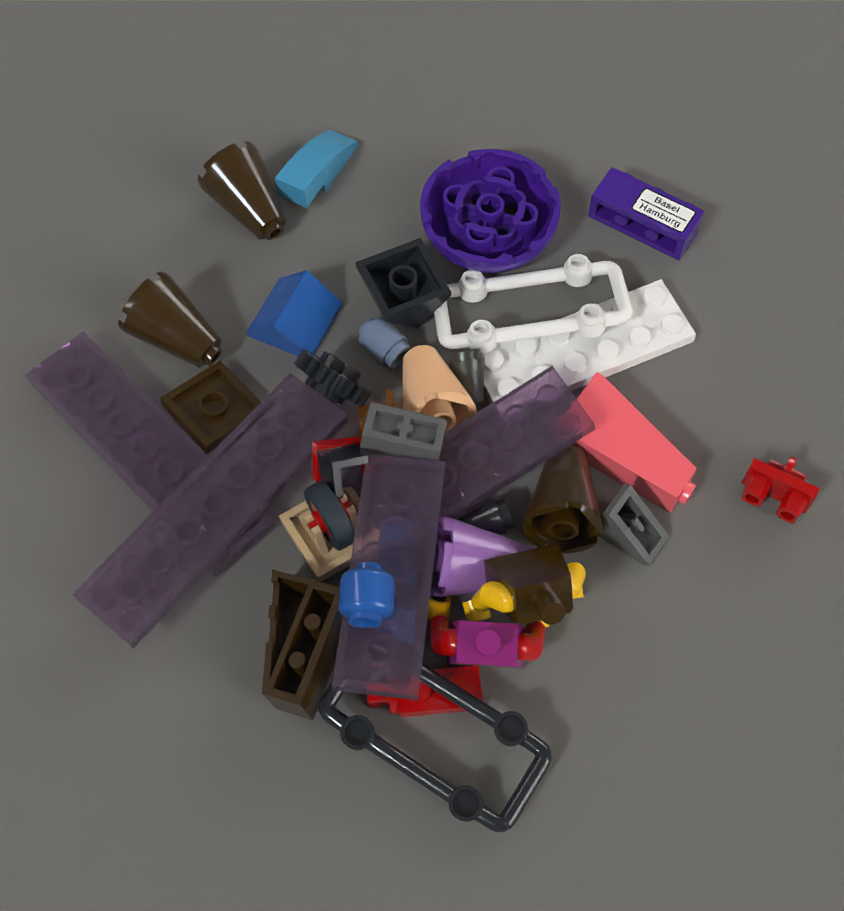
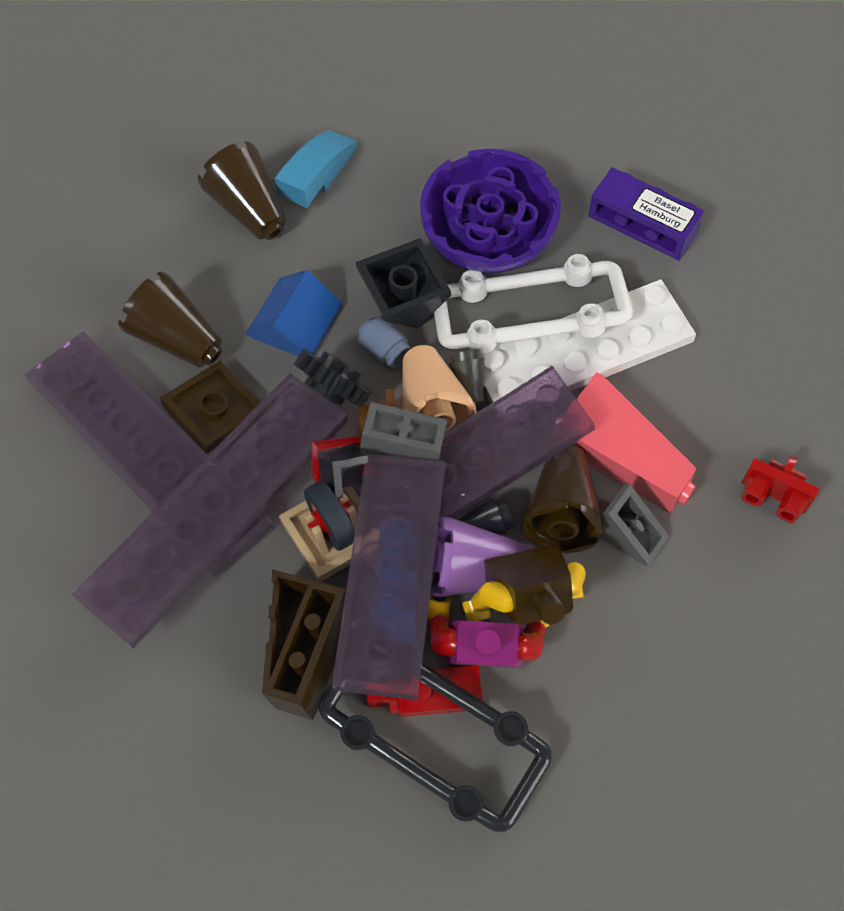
blue head [338,562,395,628] -> none

